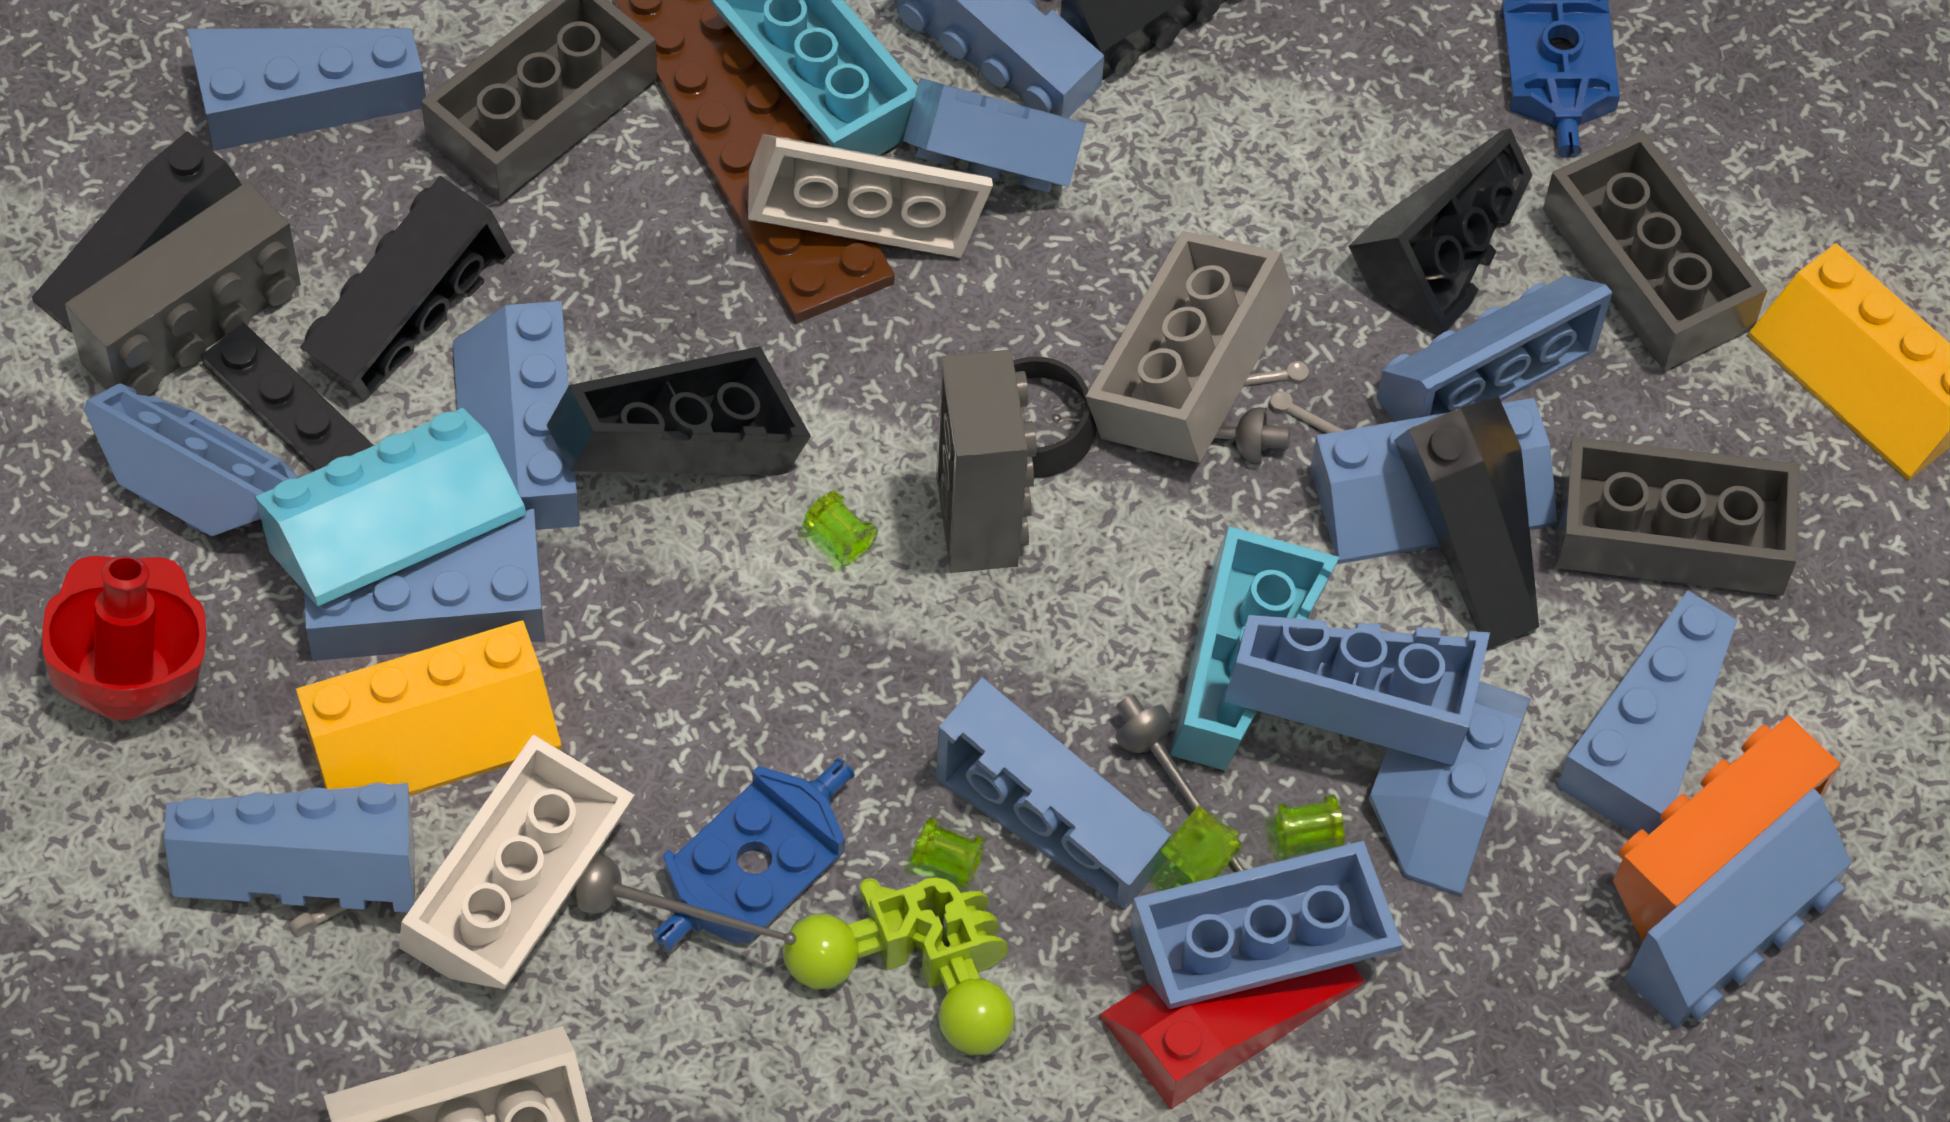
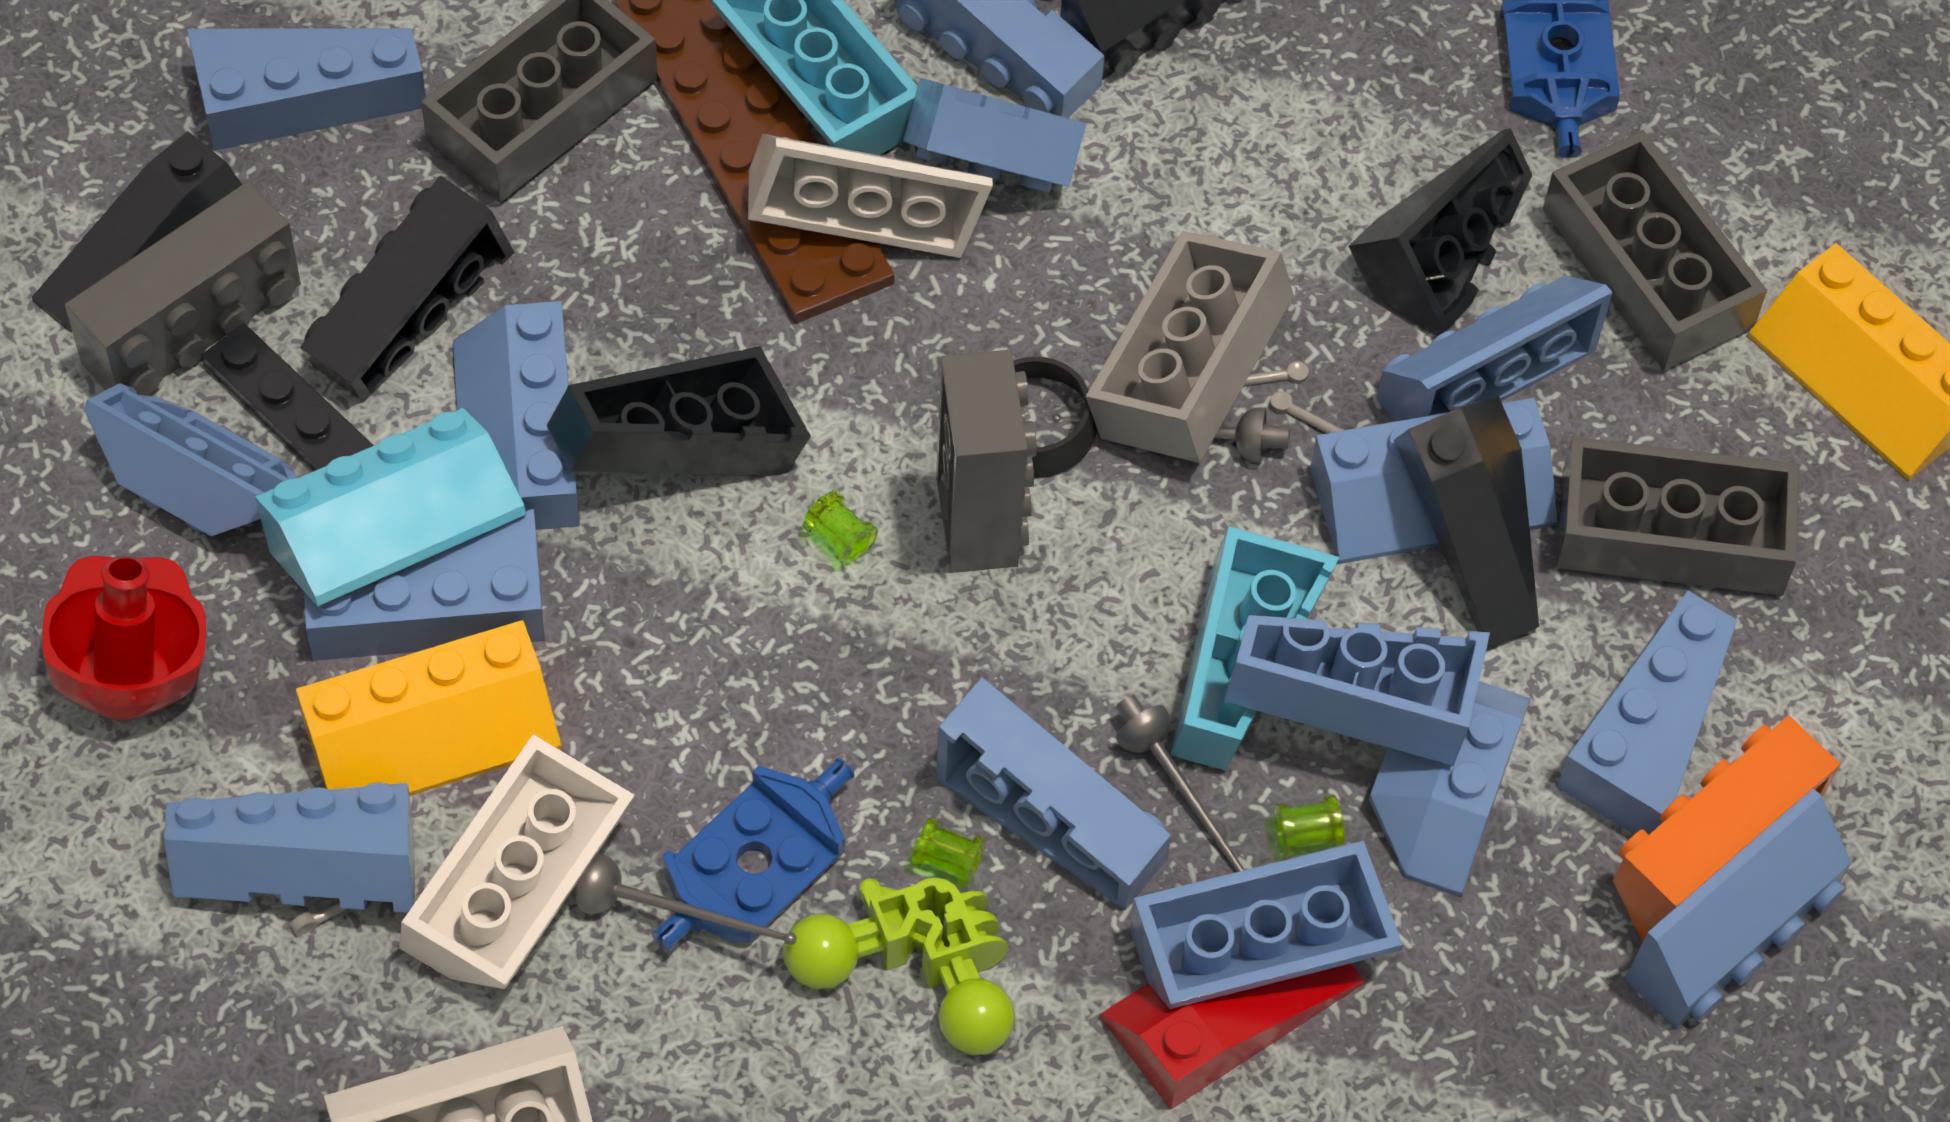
clear neon green bracket [1161,805,1242,882] -> none

